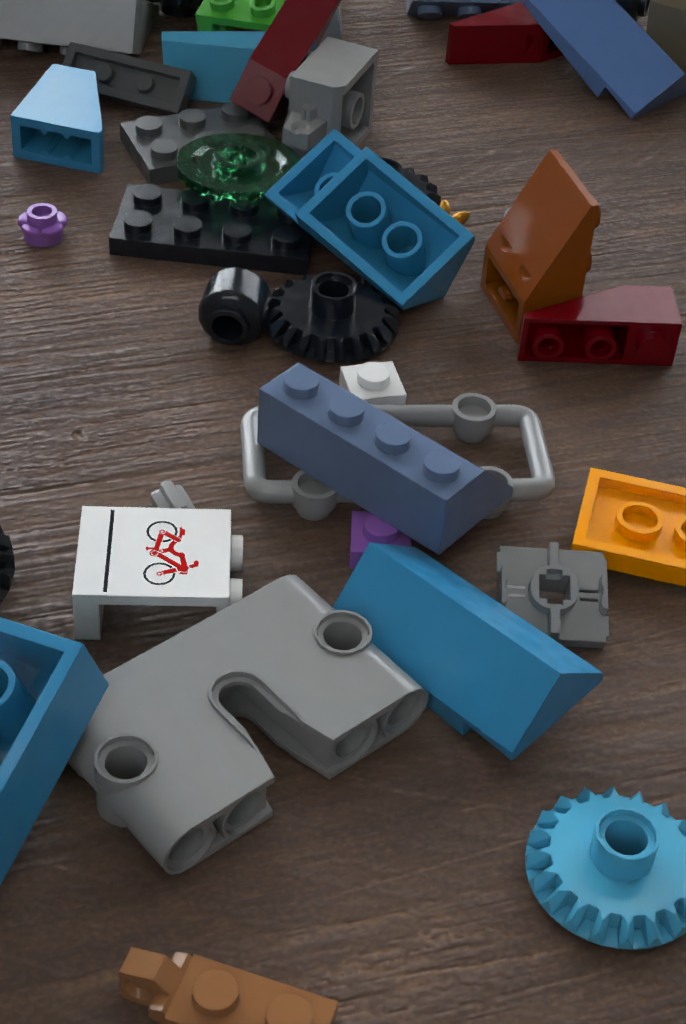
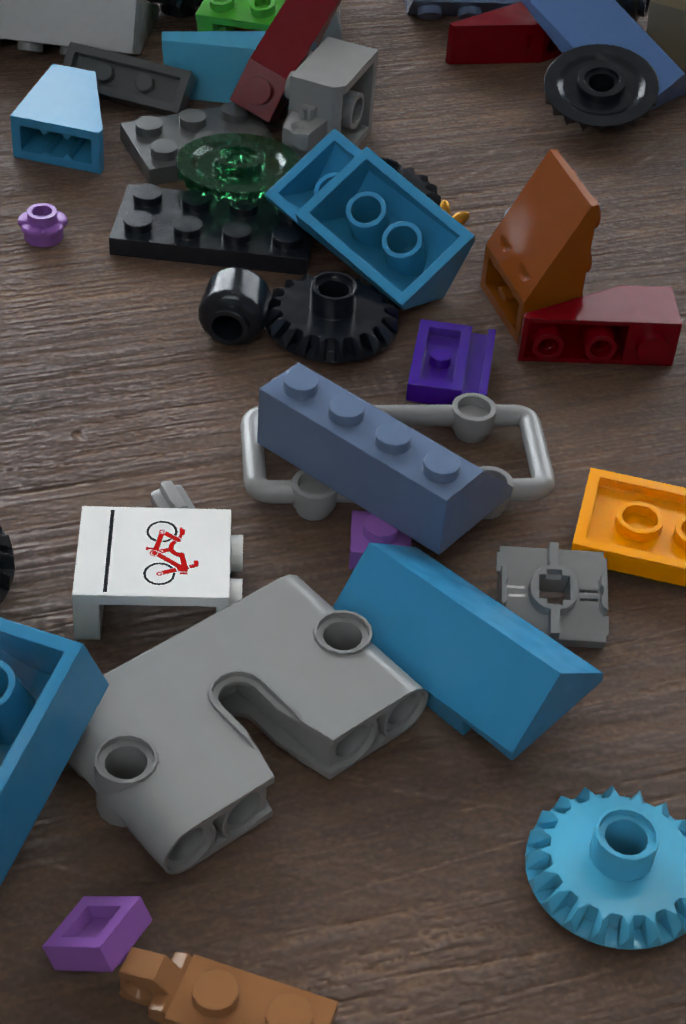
white plate [339,361,407,405] -> none
none -> medium lavender plate [42,896,153,973]
none -> dark purple plate [406,319,496,405]
none -> black gear [543,44,659,134]

